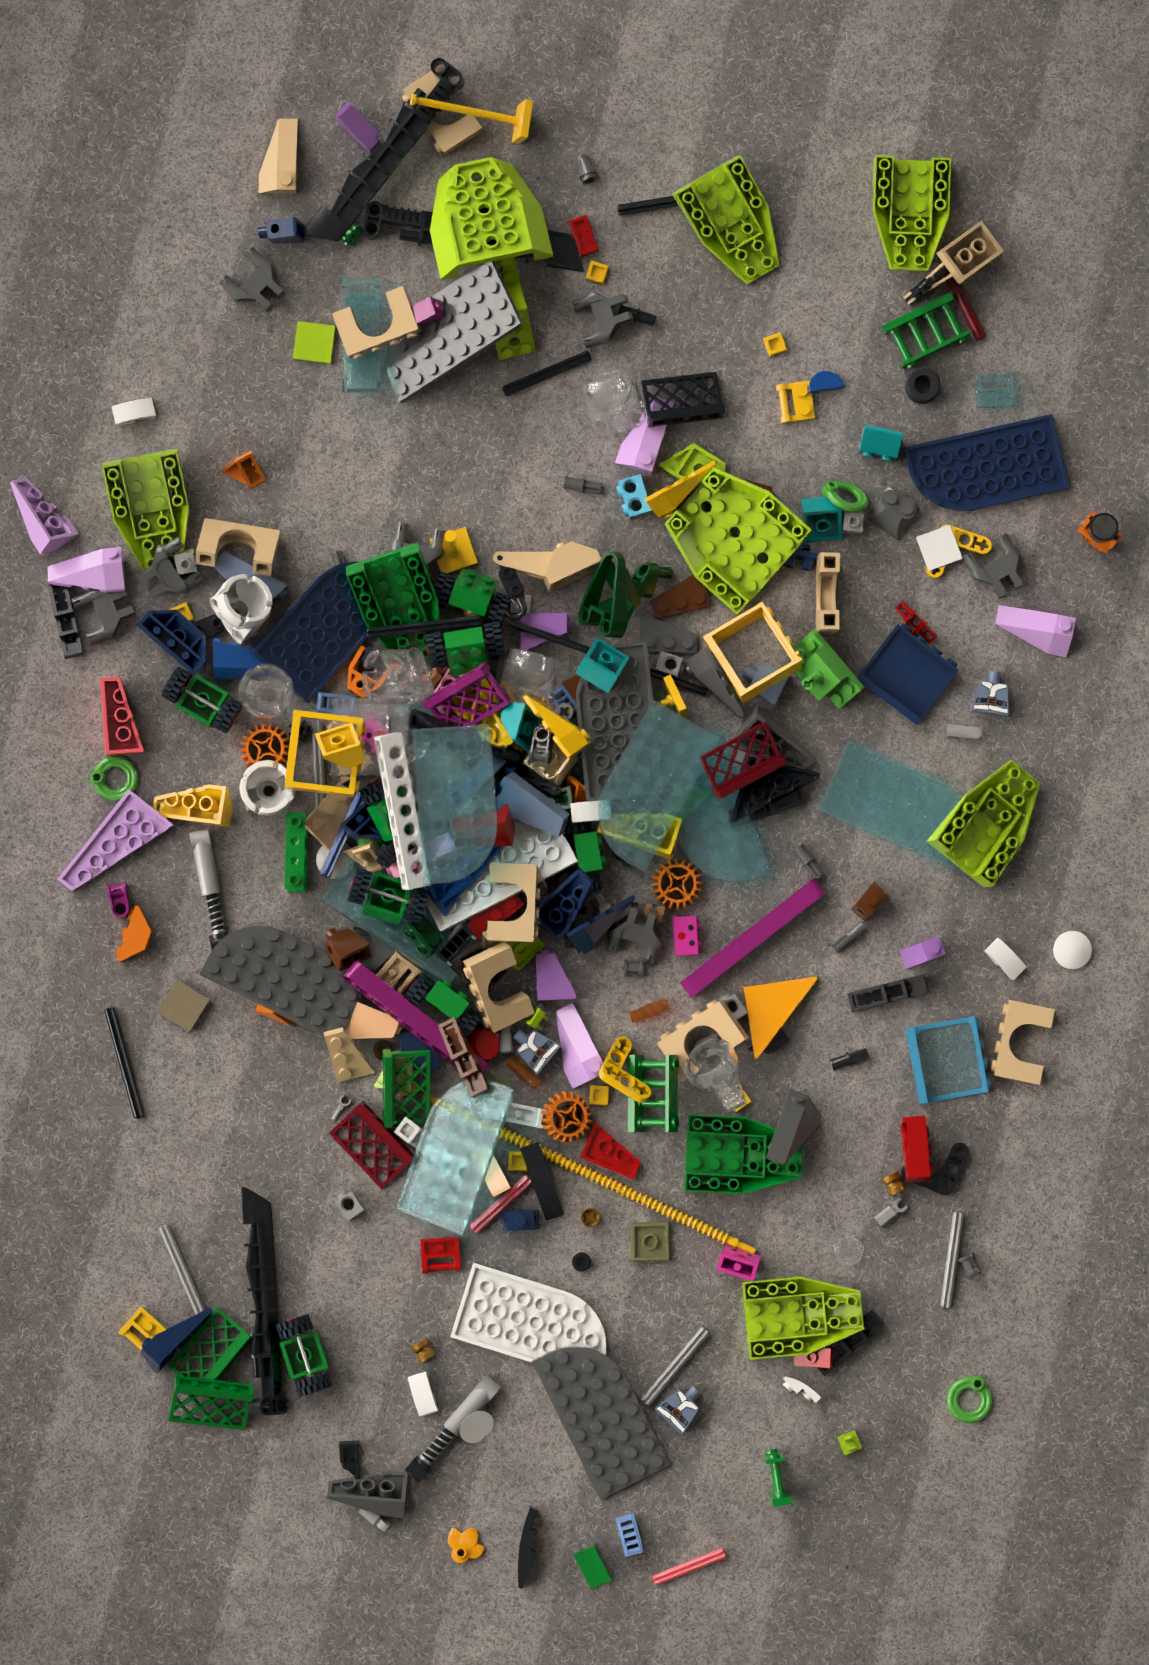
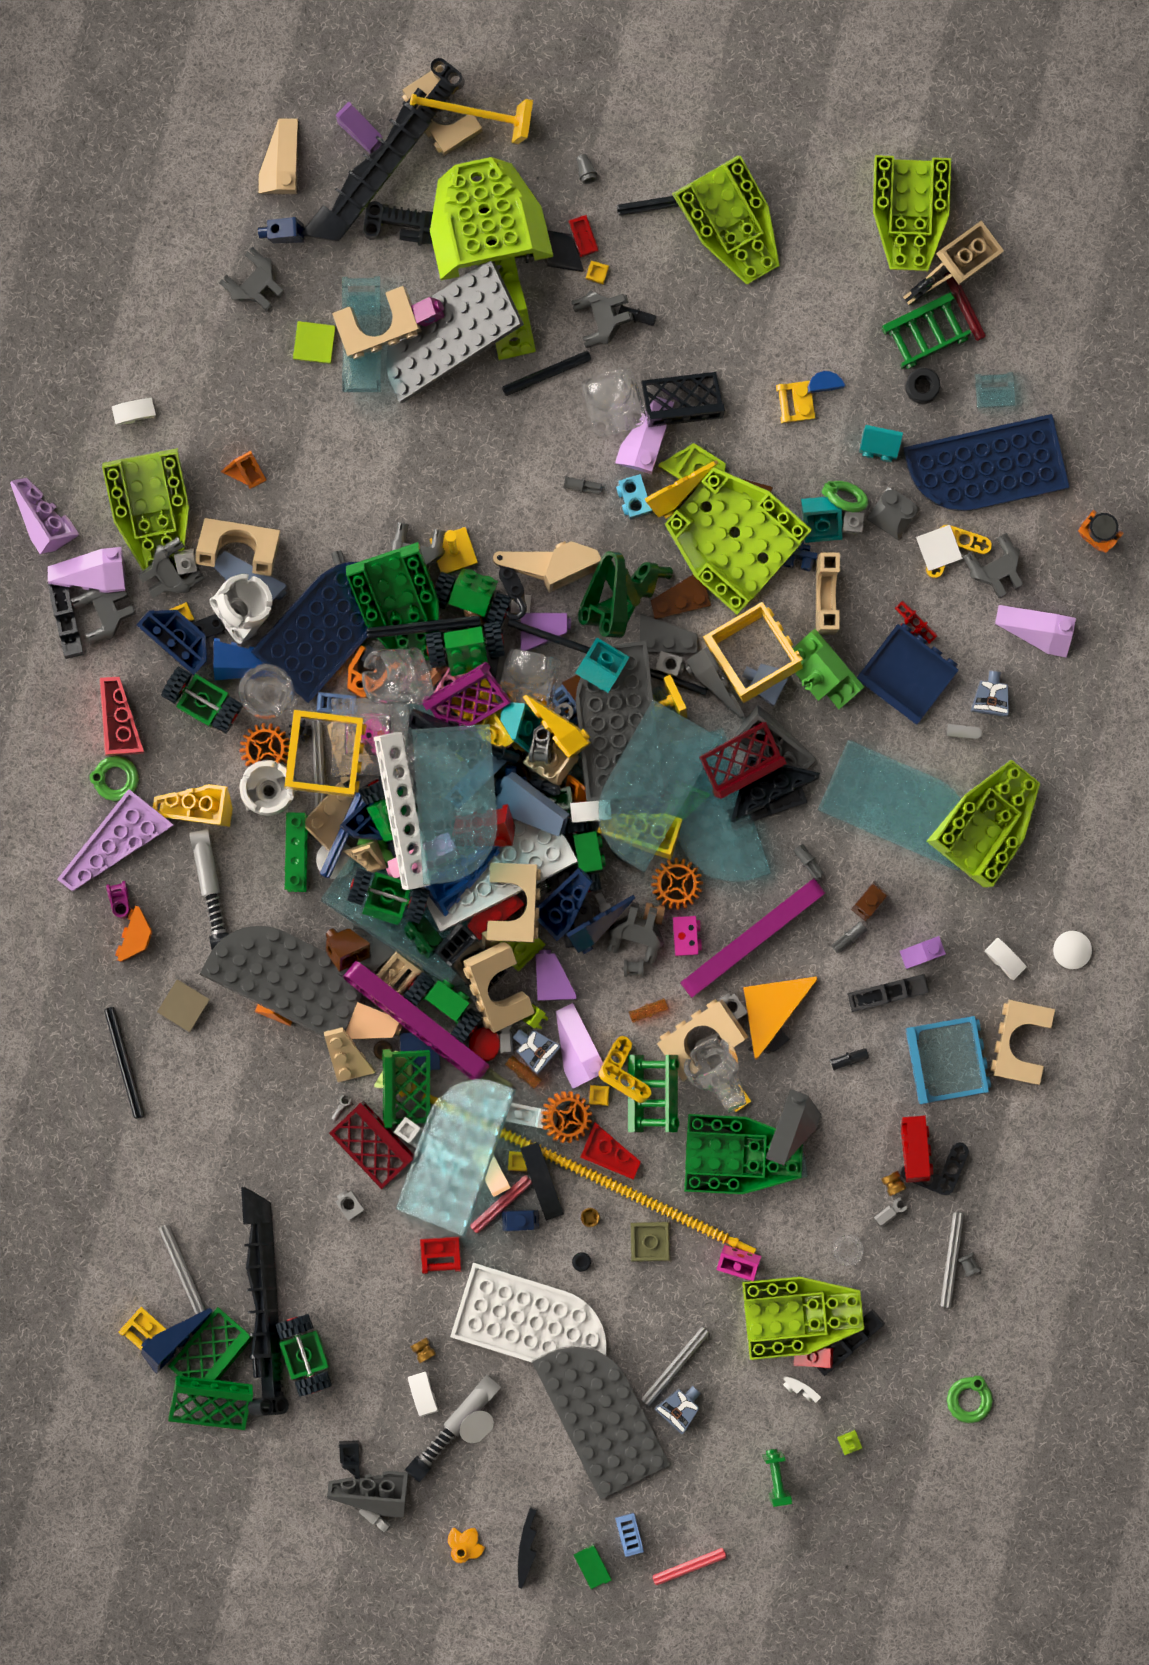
yellow slope [315,722,365,768] -> none
green plant [342,225,363,246] -> none
black gear [375,843,397,868] -> none
reddish brown slope [438,1017,490,1098] -> none
yellow tile [763,332,787,357] -> none

